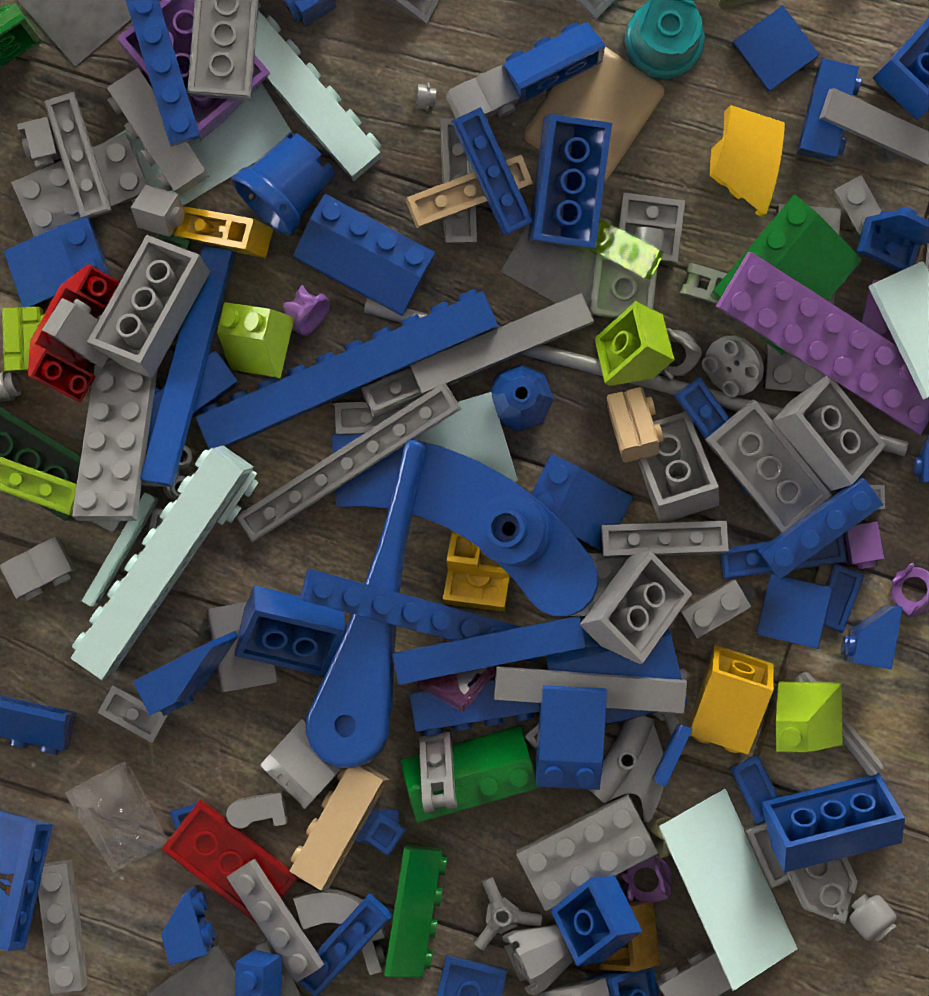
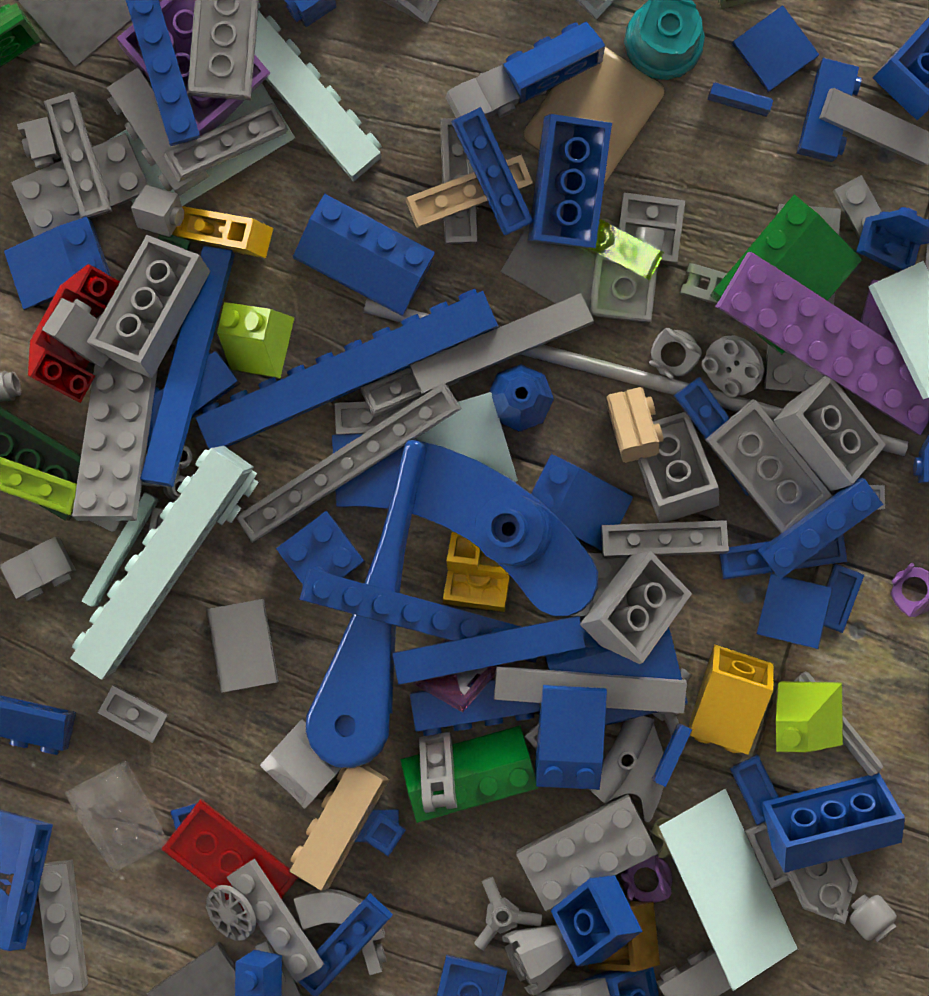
lime brick [2,307,44,373] -> none
blue slope [133,631,238,716] -> none
blue slope [161,885,216,966] -> none
light grey leg [226,791,289,828] -> none
blue piece [232,132,335,236] -> none
blue slope [235,585,345,677] -> none
medium lavender piece [283,285,330,336] -> none
green slope [384,842,448,977] -> none
light grey plate [415,82,436,113] -> none
lime slope [594,301,674,386] -> none
light grey brick [679,580,751,639] -> none
yellow slope [710,105,785,217] -> none
blue slope [841,605,903,670] -> none
medium lavender brick [843,522,884,569] -> none
none -> light grey tile [164,103,288,182]
none -> light grey wheel [206,885,256,941]
none -> blue brick [276,511,366,584]
none -> blue tile [707,82,773,117]

